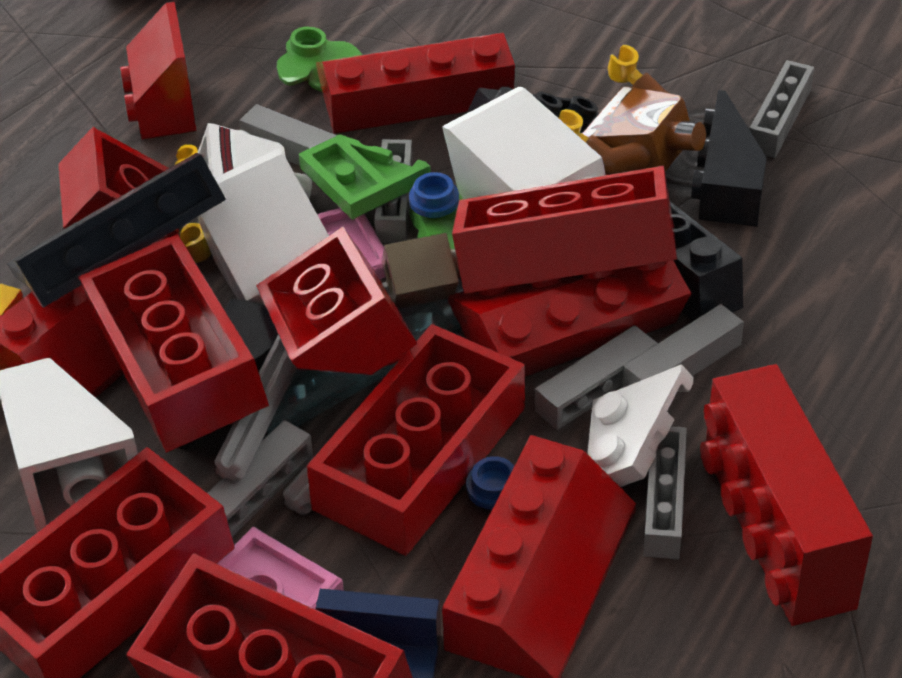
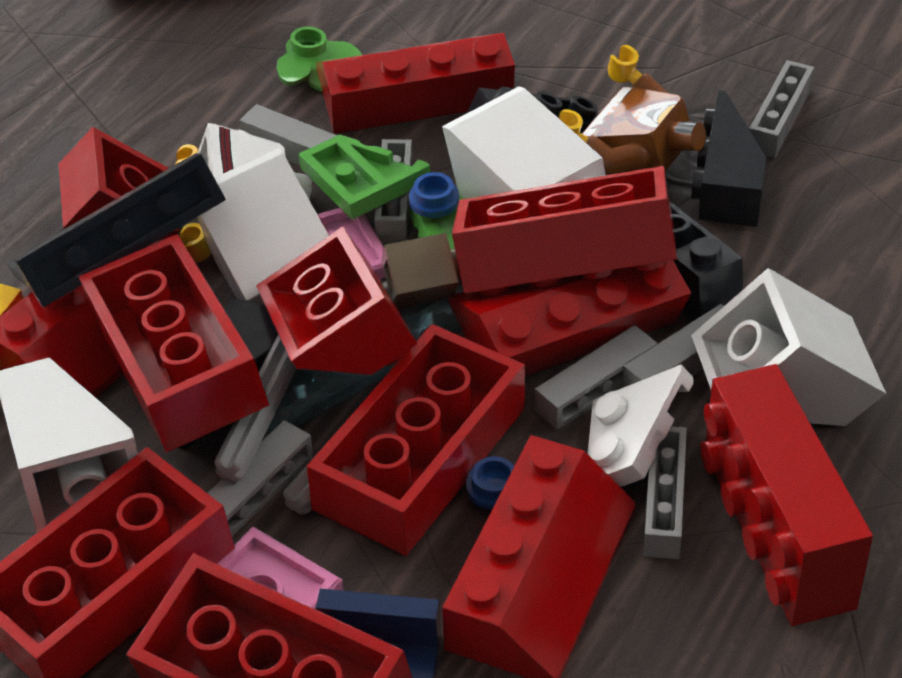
red slope [120,2,197,140] -> none
none -> white slope [691,268,886,426]

